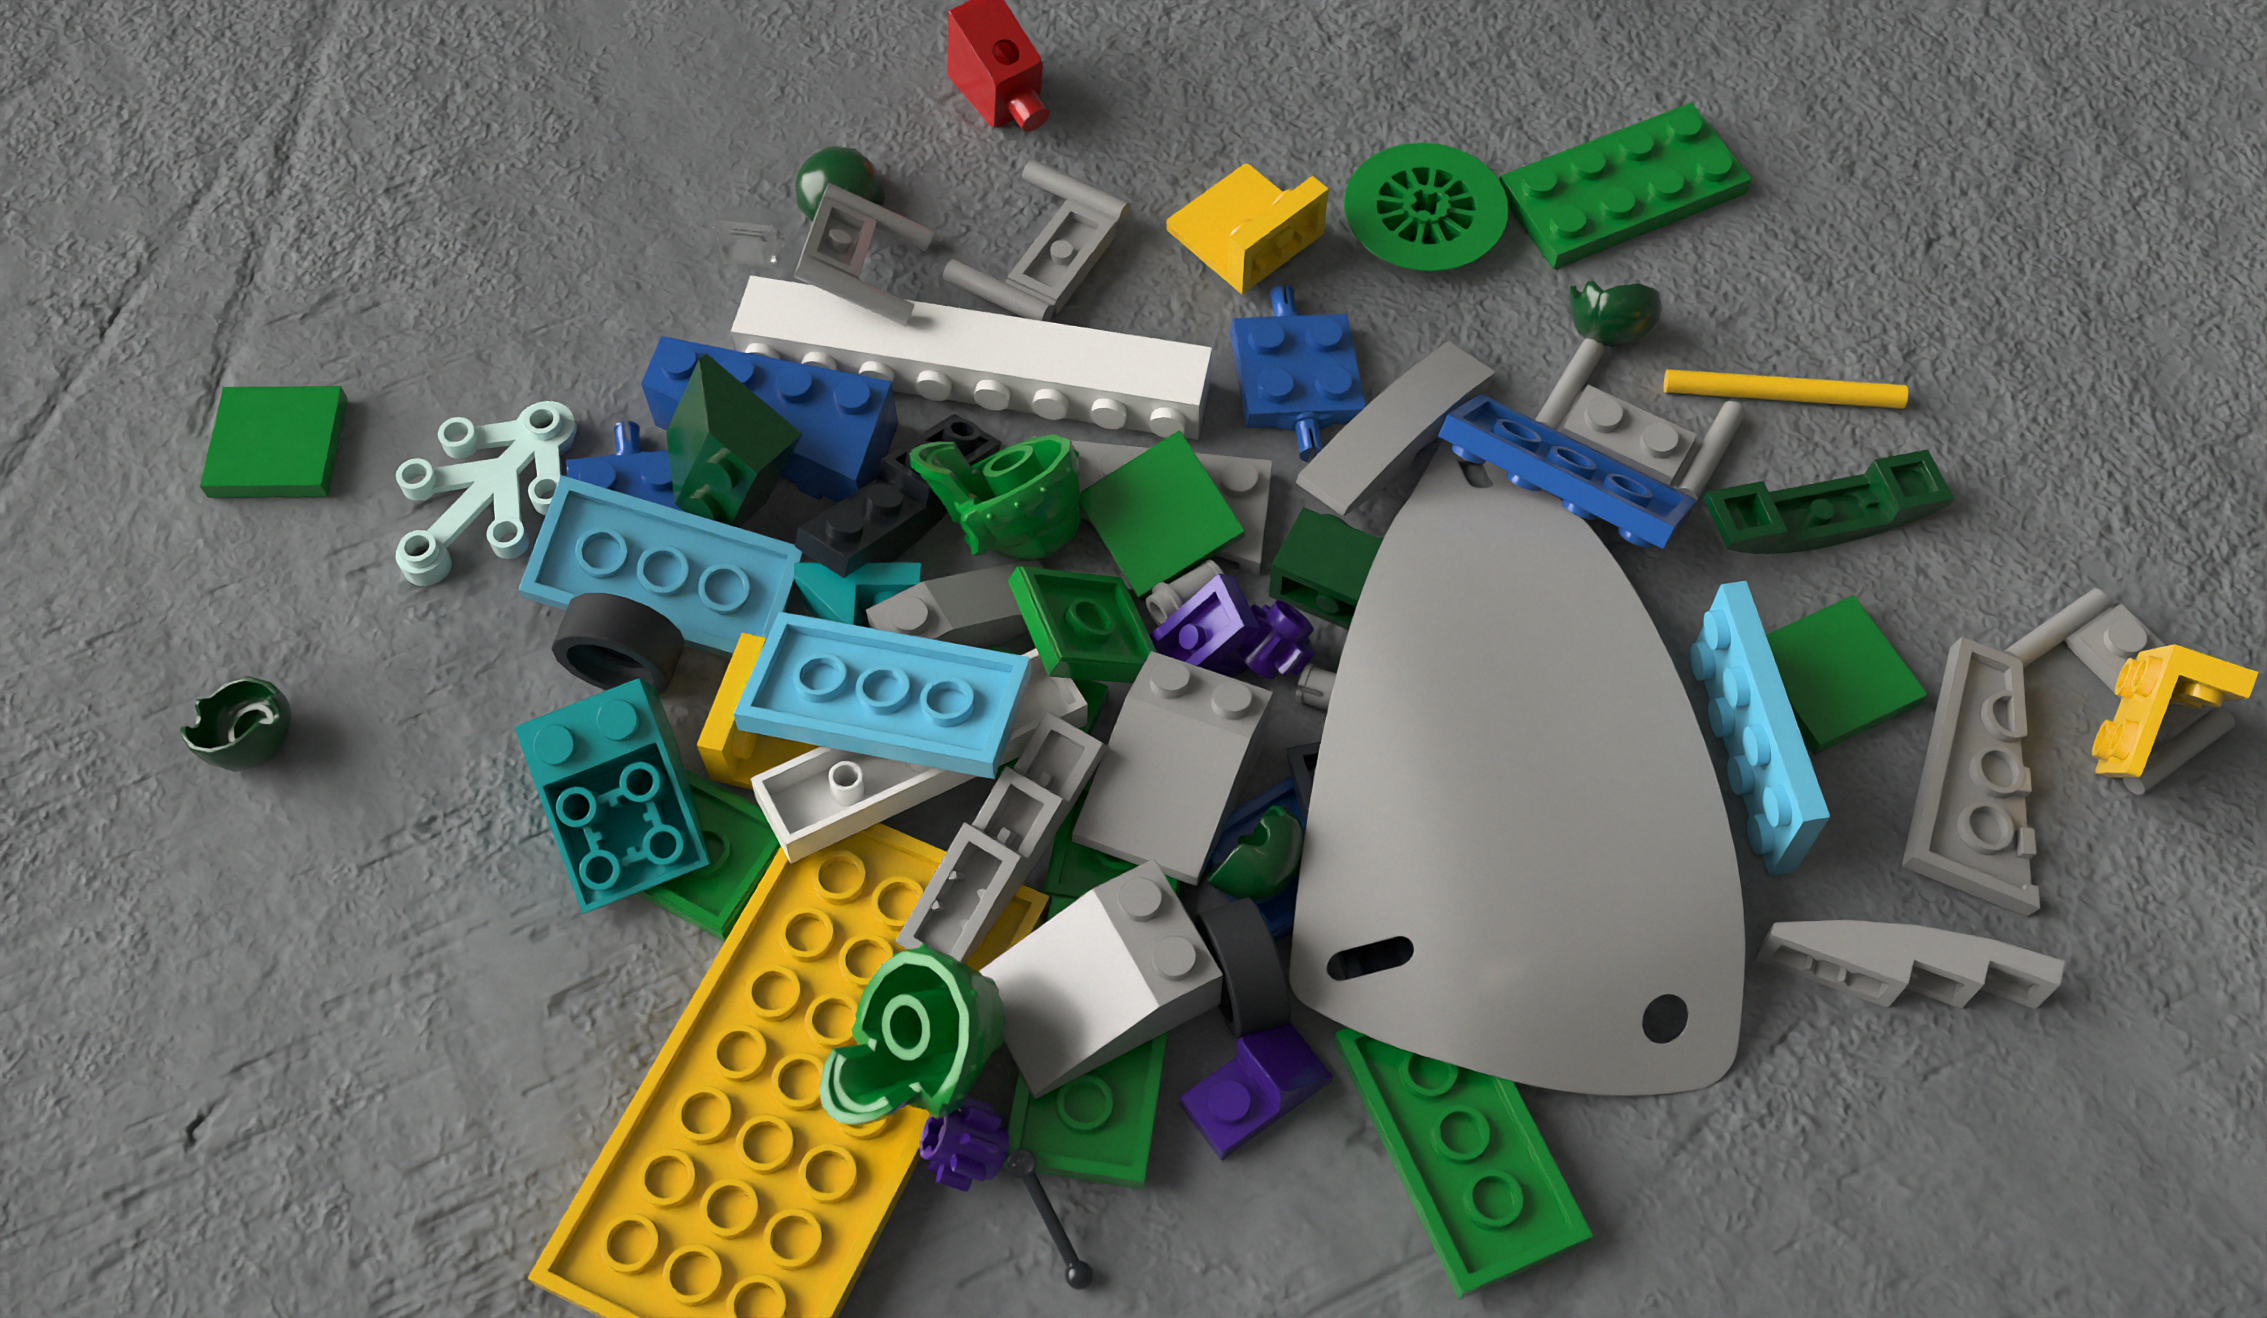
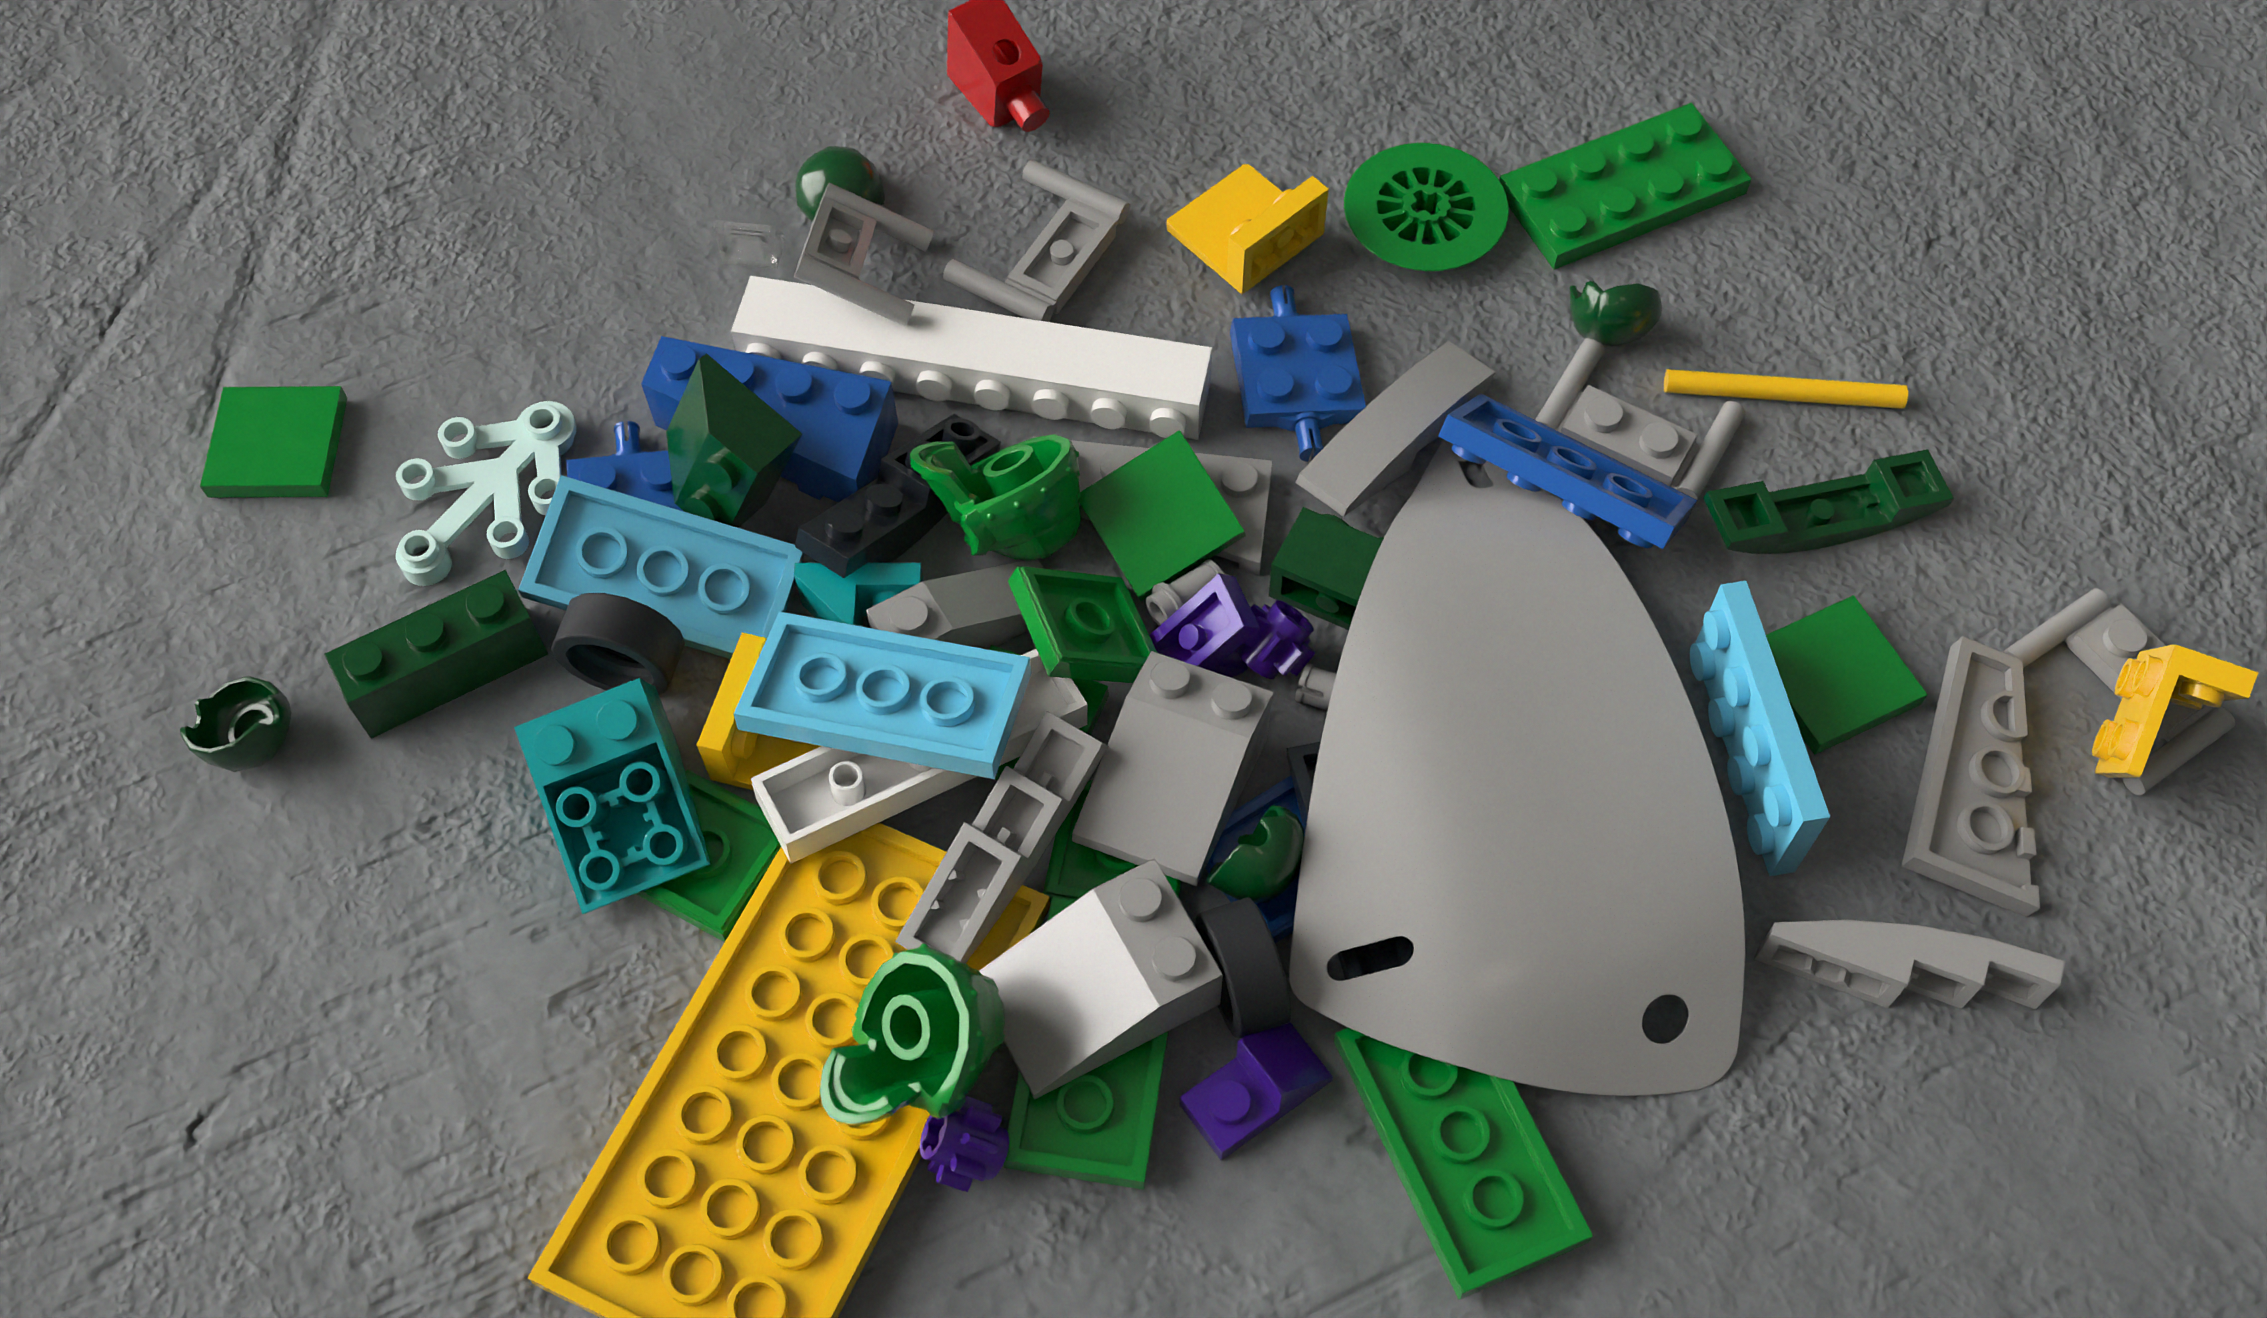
black hinge [1007,1148,1093,1290] -> none
none -> dark green brick [324,569,548,739]

